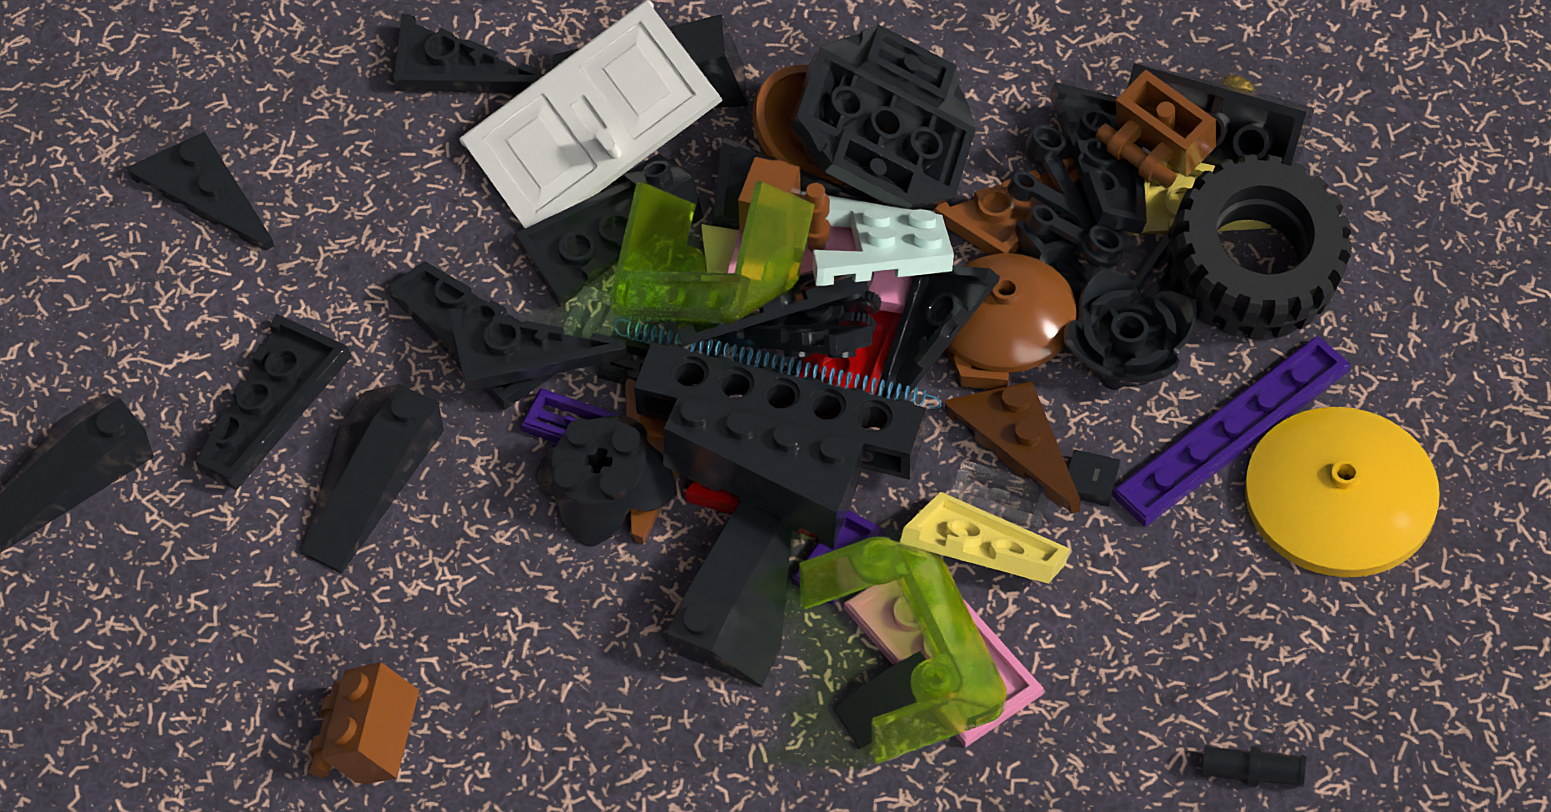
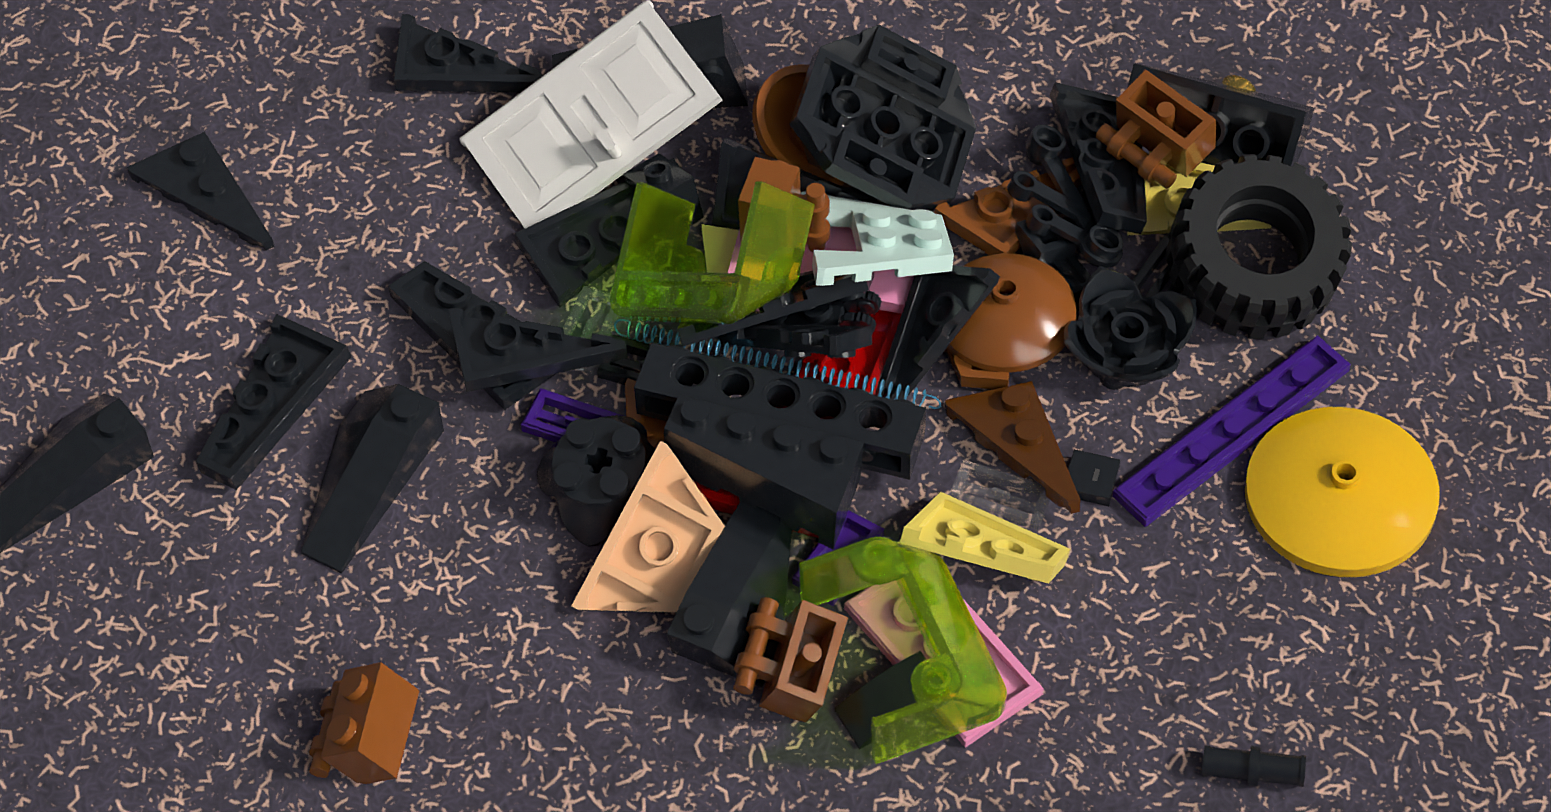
none -> light nougat wing [572,441,725,613]
none -> dark orange brick [733,597,848,722]

